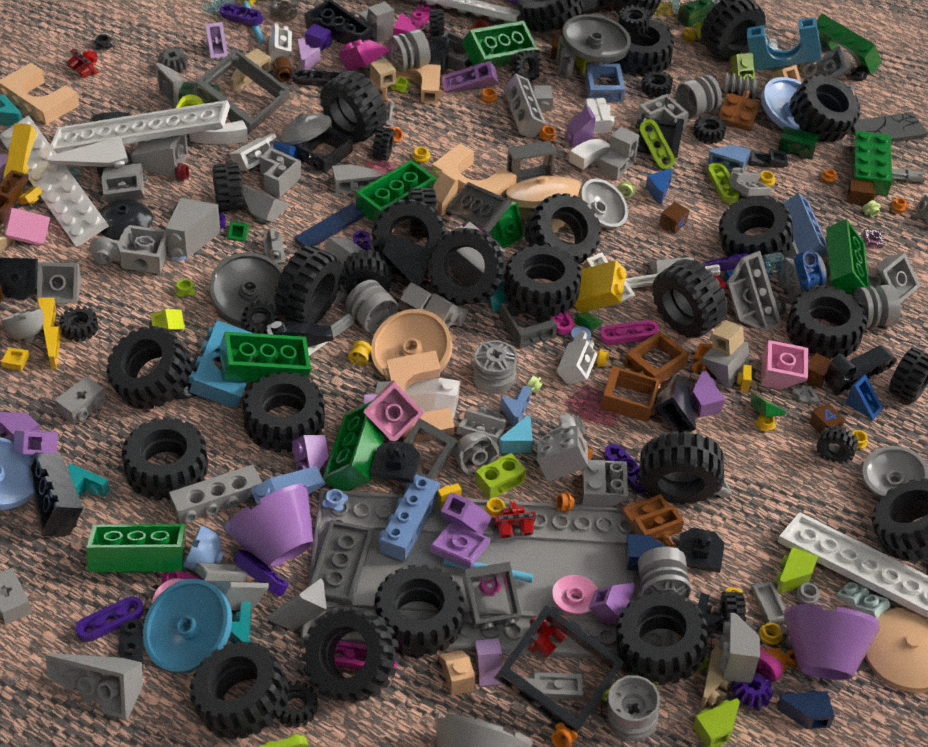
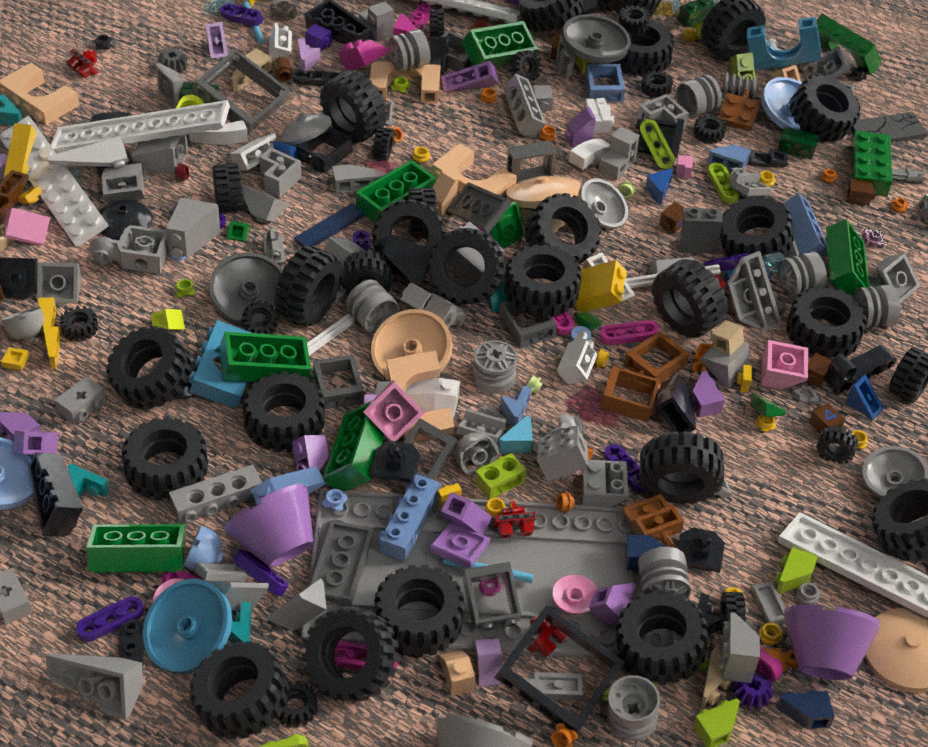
black slope [267,320,334,347] -> none
yellow wheel [348,340,372,366] -> none
tan brick [370,58,396,89] -> none
blue piece [794,250,825,290] -> none
light aqua slope [836,582,890,619] -> none
yellowish green plate [863,200,881,217] -> none
none -> dark grey window [313,355,364,409]
none -> bright pink piece [676,155,693,179]
none -> dark grey panel [677,208,723,254]

